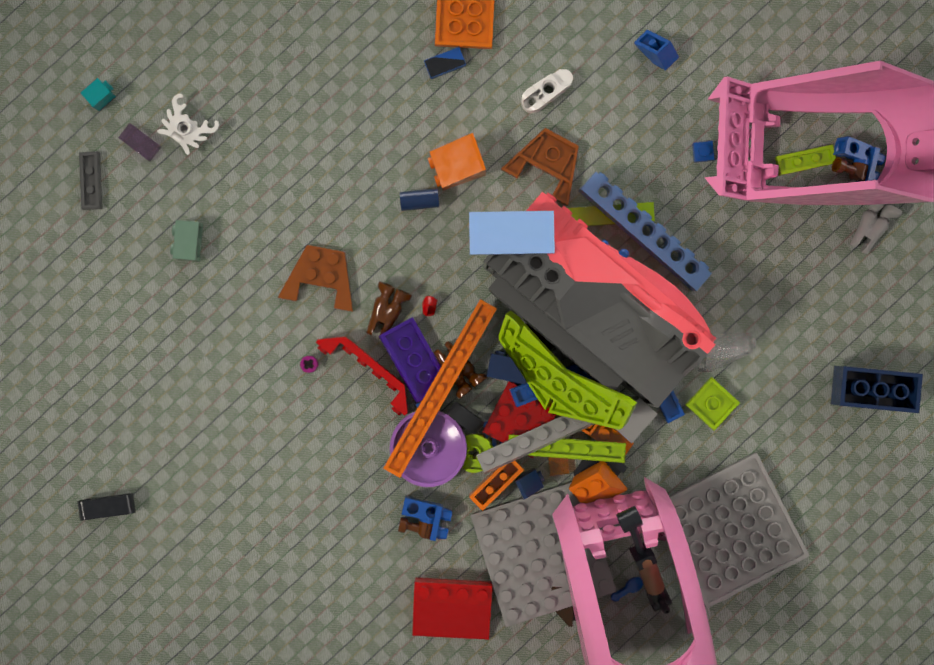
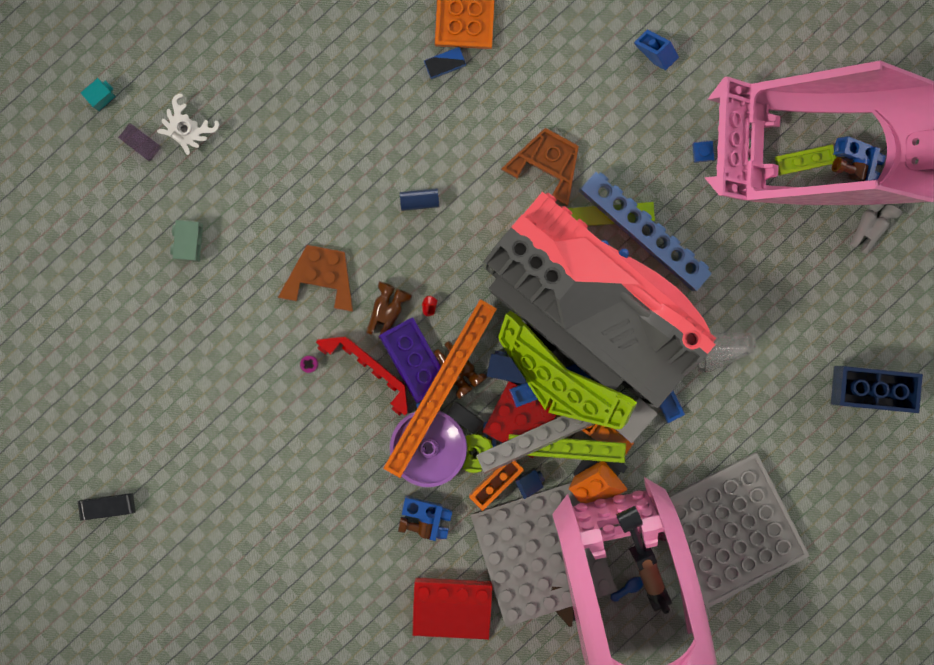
dark grey tile [79,151,102,210] -> none
orange slope [427,133,486,190] -> none
light blue tile [469,211,555,255] -> none
white piece [521,69,573,114] -> none
clear orange tile [548,457,569,476] -> none
lime plate [685,377,740,431] -> none

